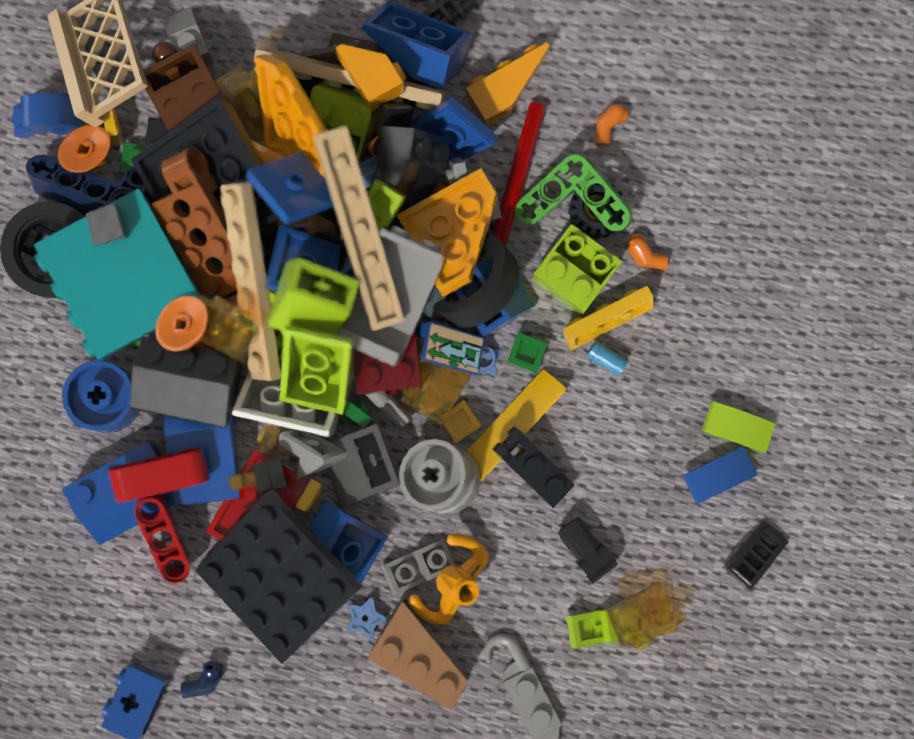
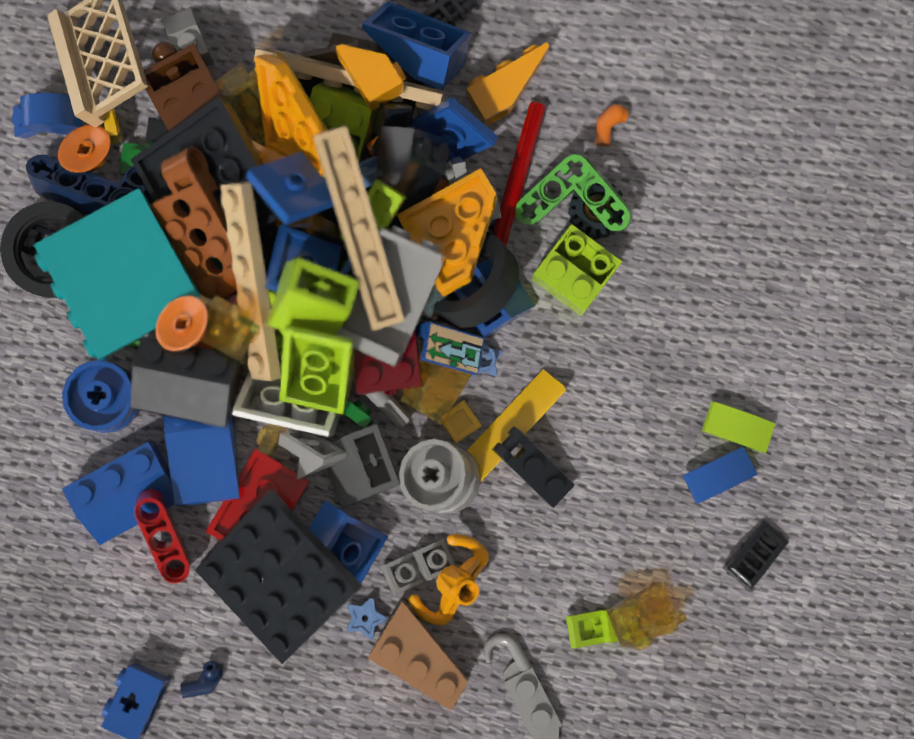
flat silver slope [86,204,127,246] -> none
red beam [108,447,210,503] -> none
pearl dark grey piece [228,458,286,493] -> none
yellow tile [295,479,324,512] -> none
green plate [507,332,548,374] -> none
black piece [557,516,618,584] -> none
yellow plate [563,286,653,351] -> none
dark azure pin [586,340,629,376] -> none
orange arm [628,233,669,270] -> none

